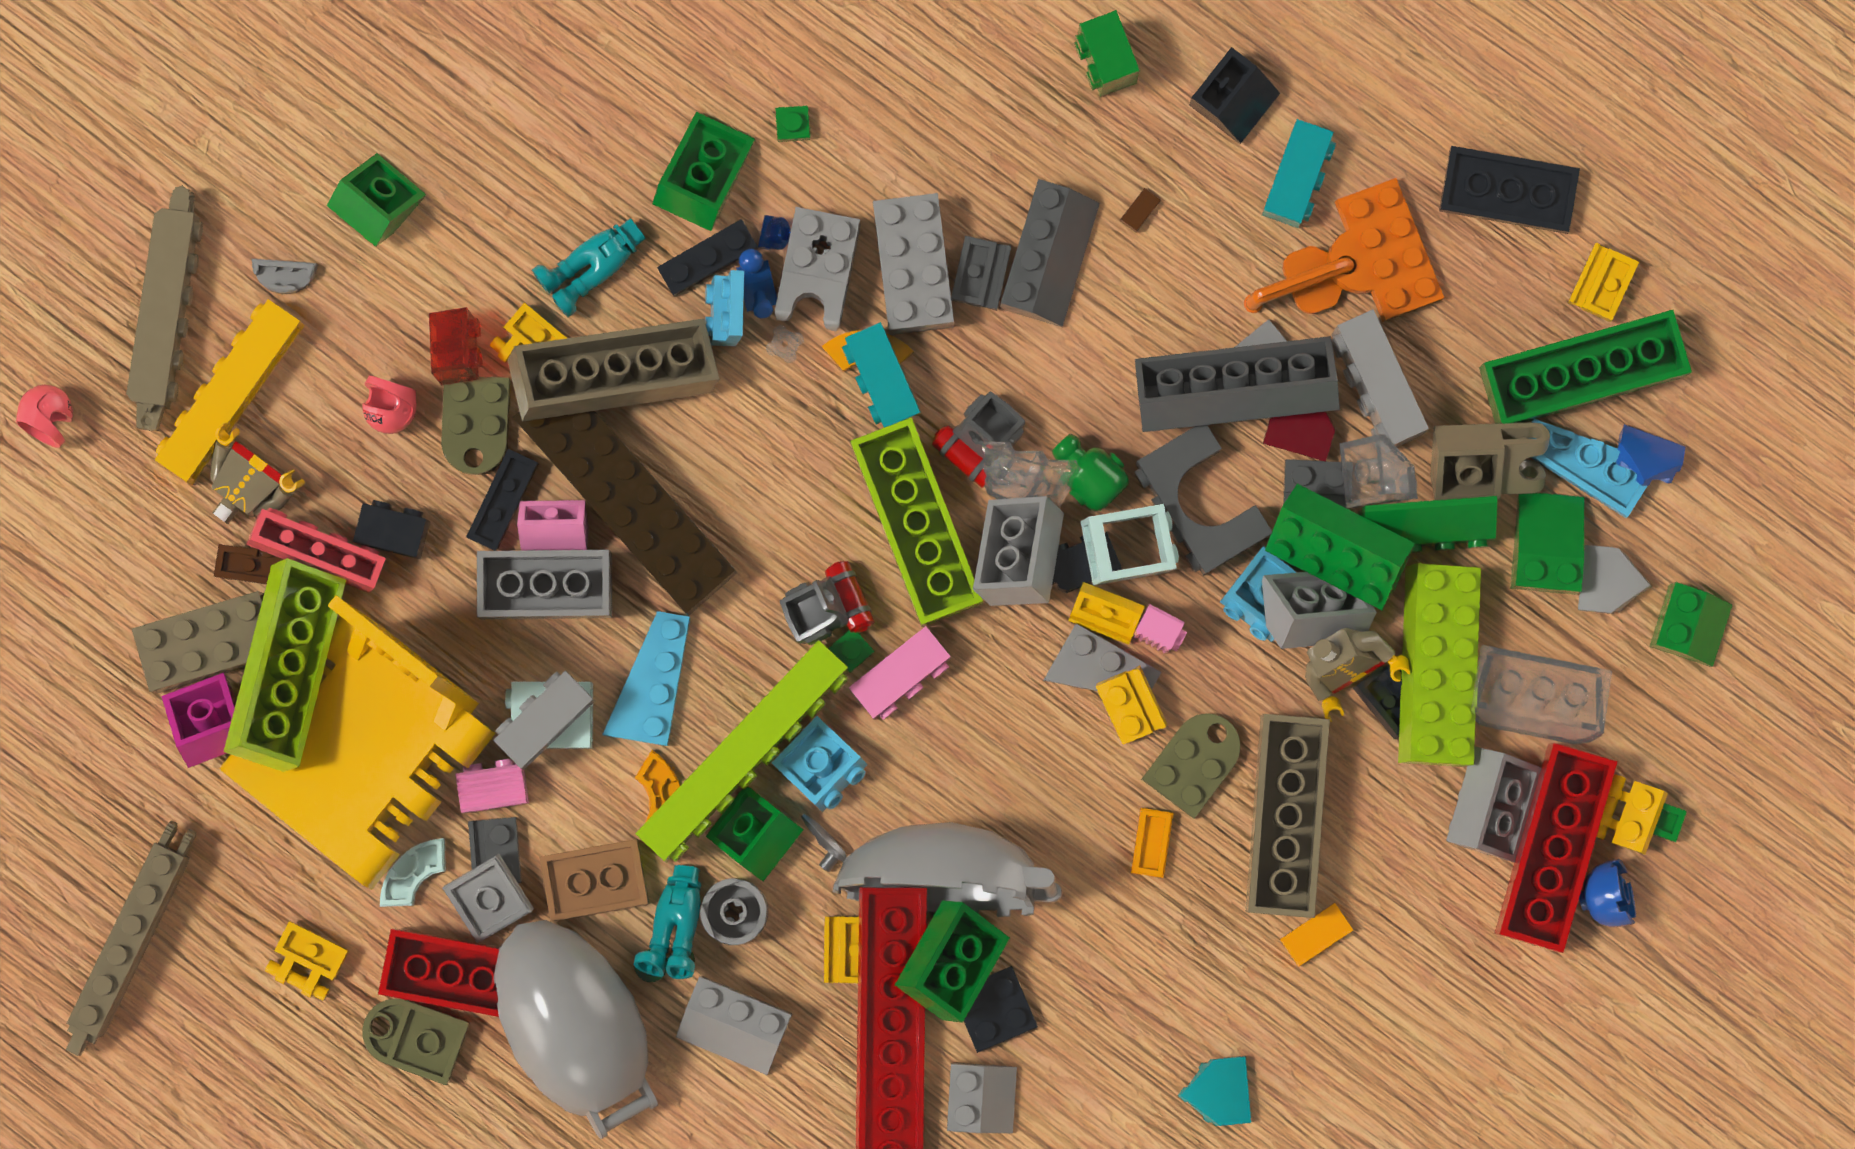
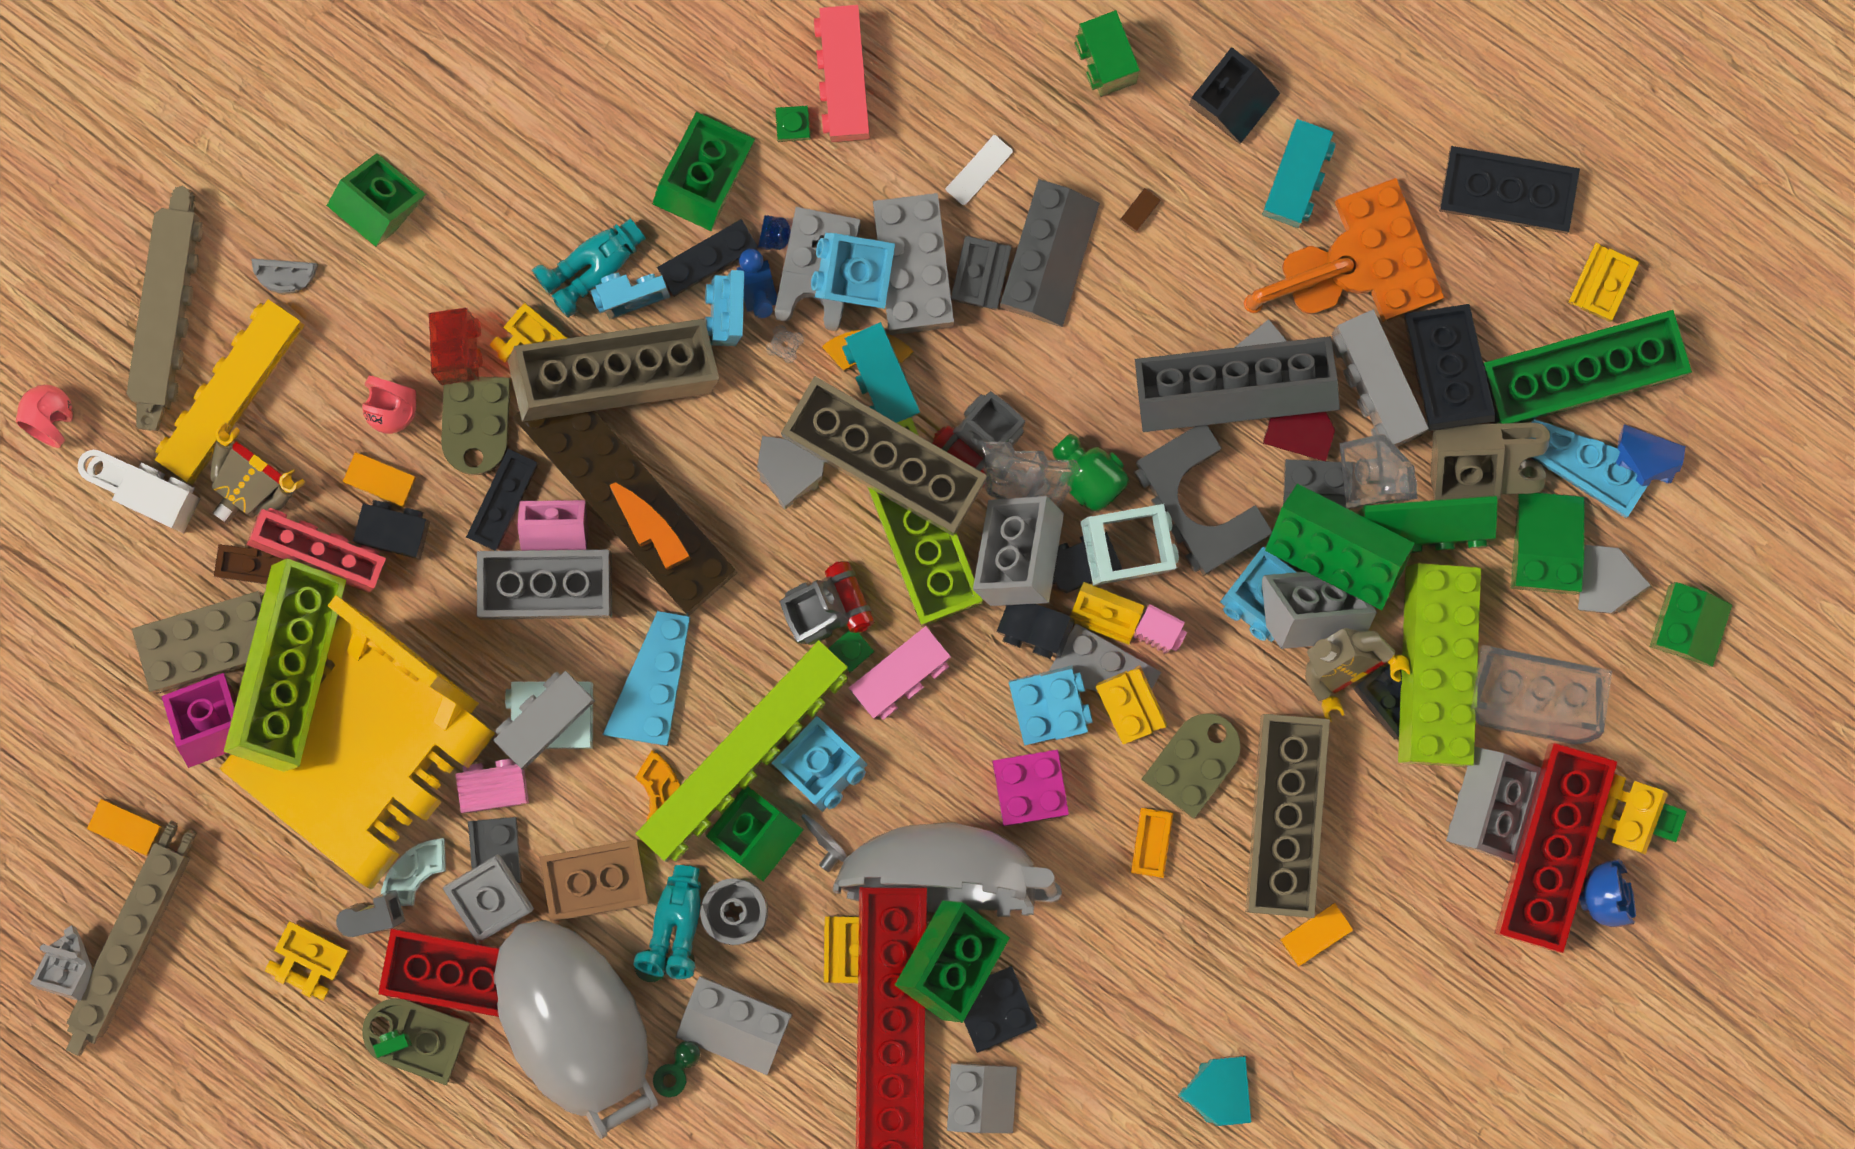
none -> light grey slope [30,925,92,1001]
none -> white brick [78,450,200,534]
none -> light orange tile [87,799,162,856]
none -> dark grey leg [336,890,405,937]
none -> light orange tile [342,452,416,508]
none -> green plate [373,1029,412,1058]
none -> medium azure plate [590,273,670,319]
none -> orange slope [609,482,691,571]
none -> dark green plate [653,1041,700,1097]
none -> light grey slope [757,436,825,510]
none -> dark tan brick [781,376,987,536]
none -> medium azure plate [811,232,895,309]
none -> coral brick [814,5,870,142]
none -> white sticker [945,135,1013,205]
none -> dark pink brick [992,749,1069,826]
none -> black brick [996,604,1075,660]
none -> medium azure plate [1008,665,1093,746]
none -> black plate [1404,304,1495,431]

